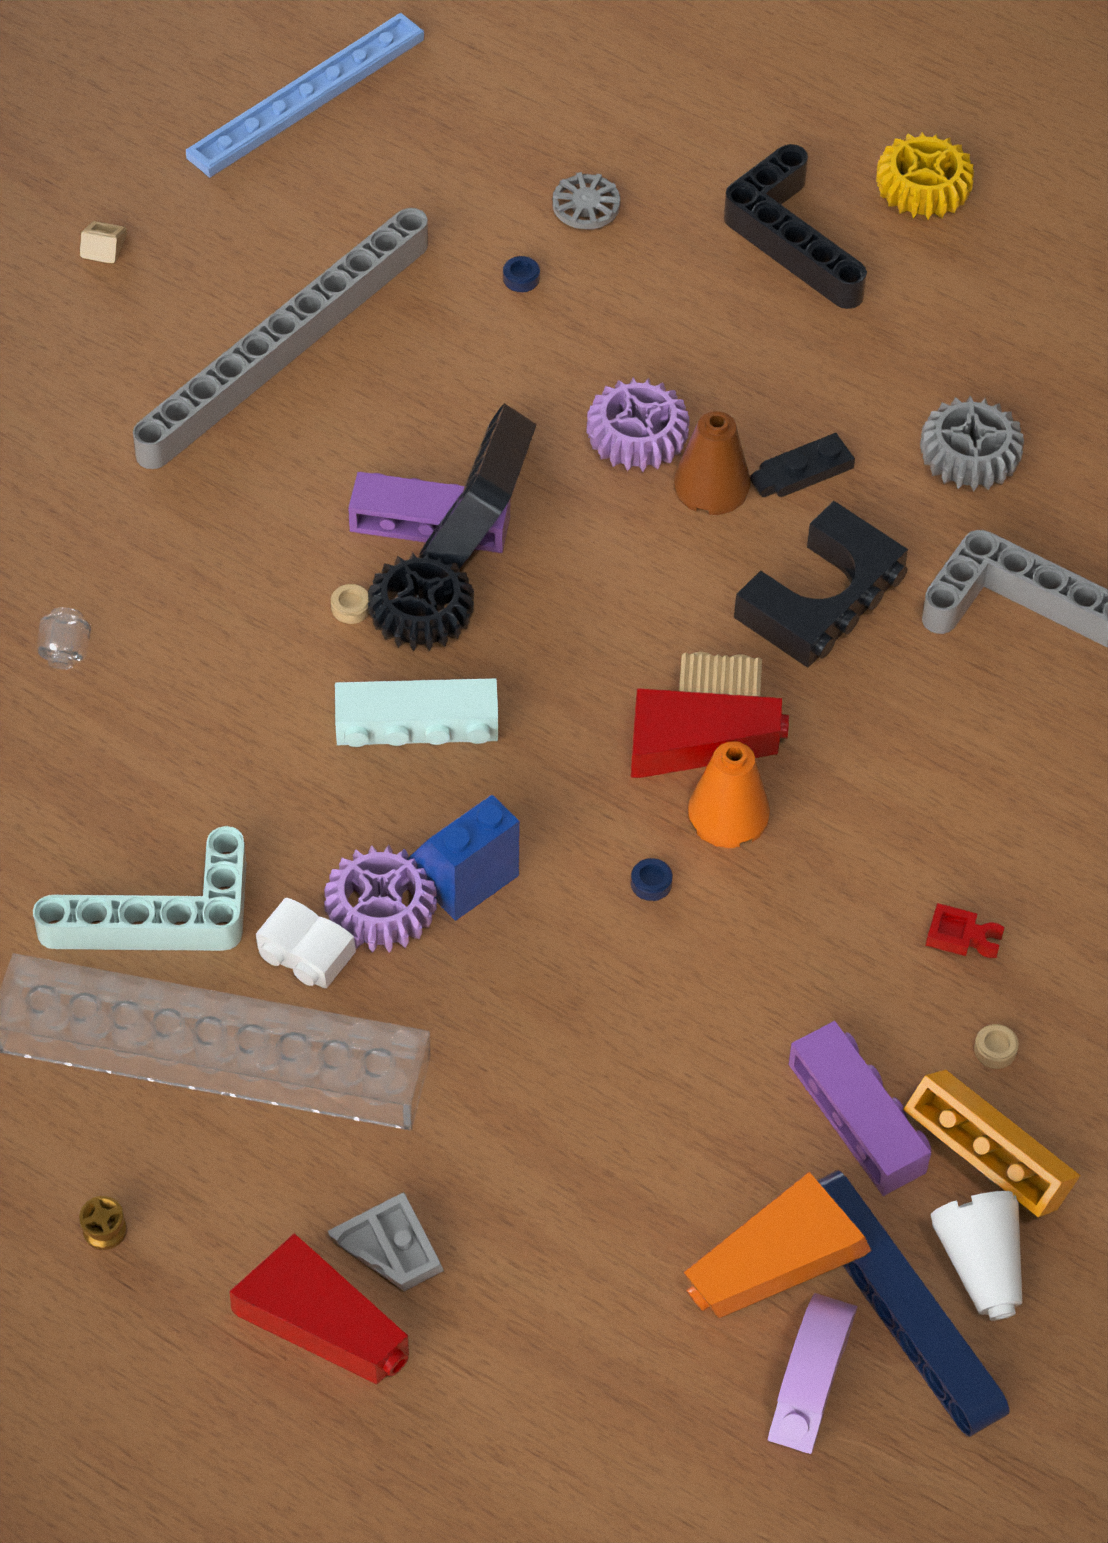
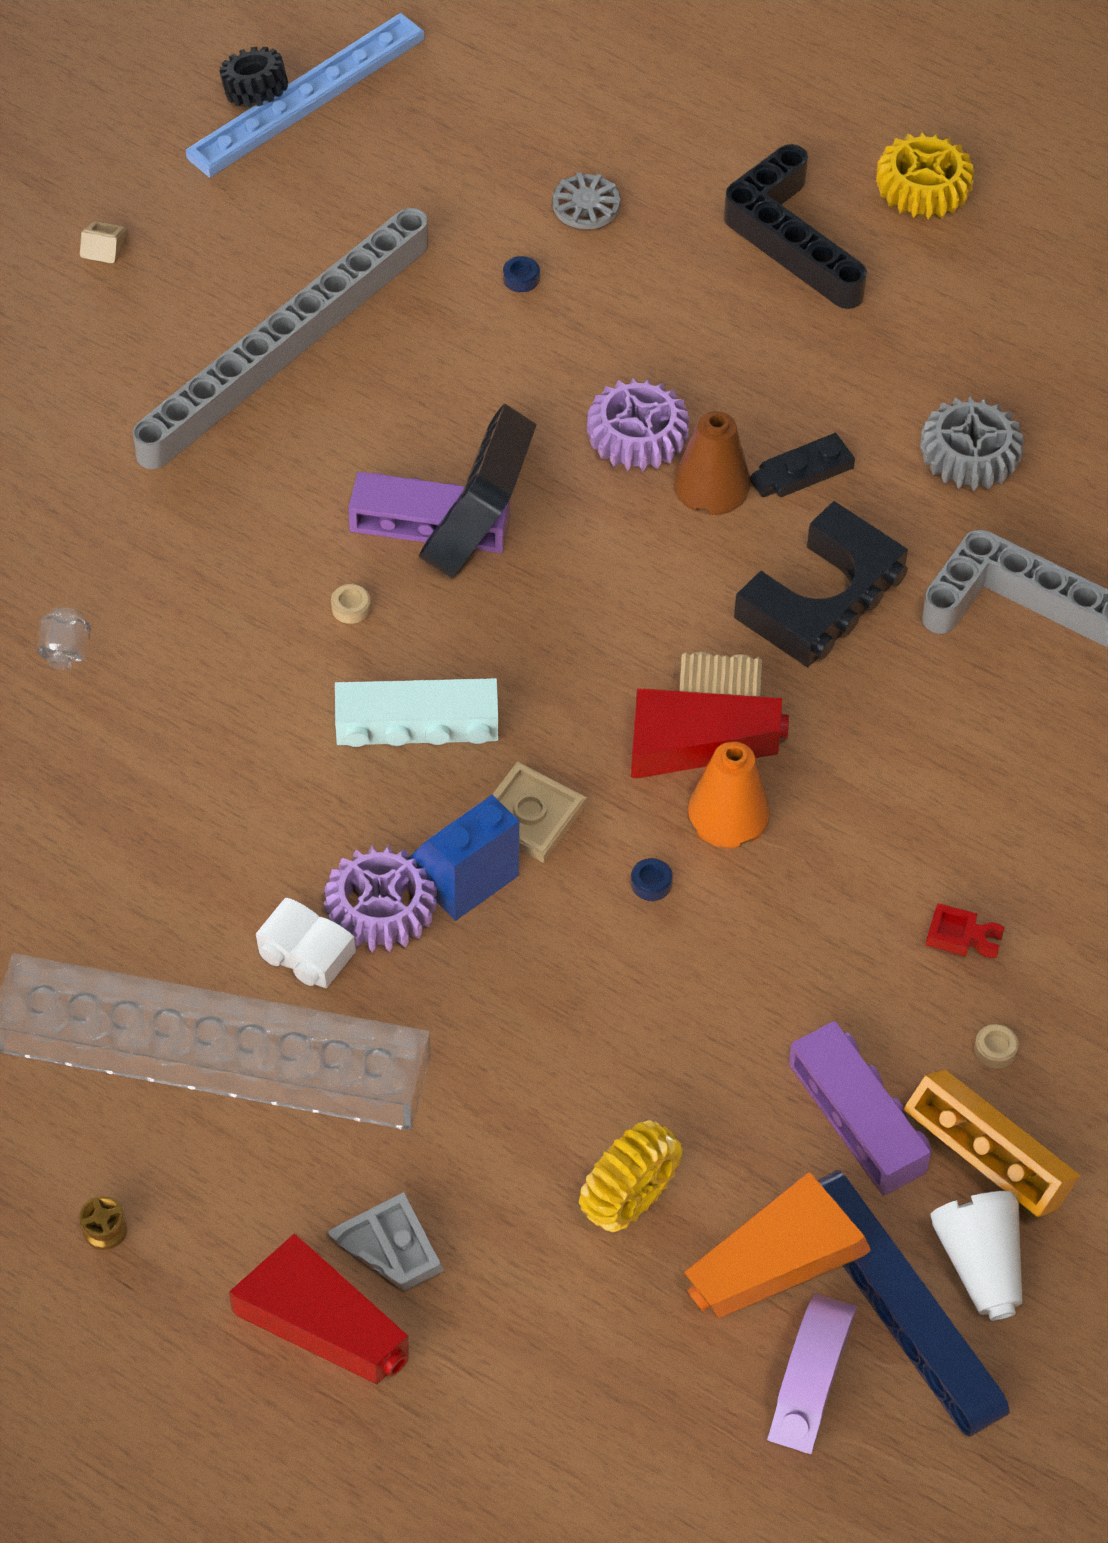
light aqua beam [33,826,247,951] -> none
black gear [368,552,474,652] -> none
none -> black tyre [219,47,288,107]
none -> tan tile [493,761,587,863]
none -> yellow gear [579,1120,683,1233]

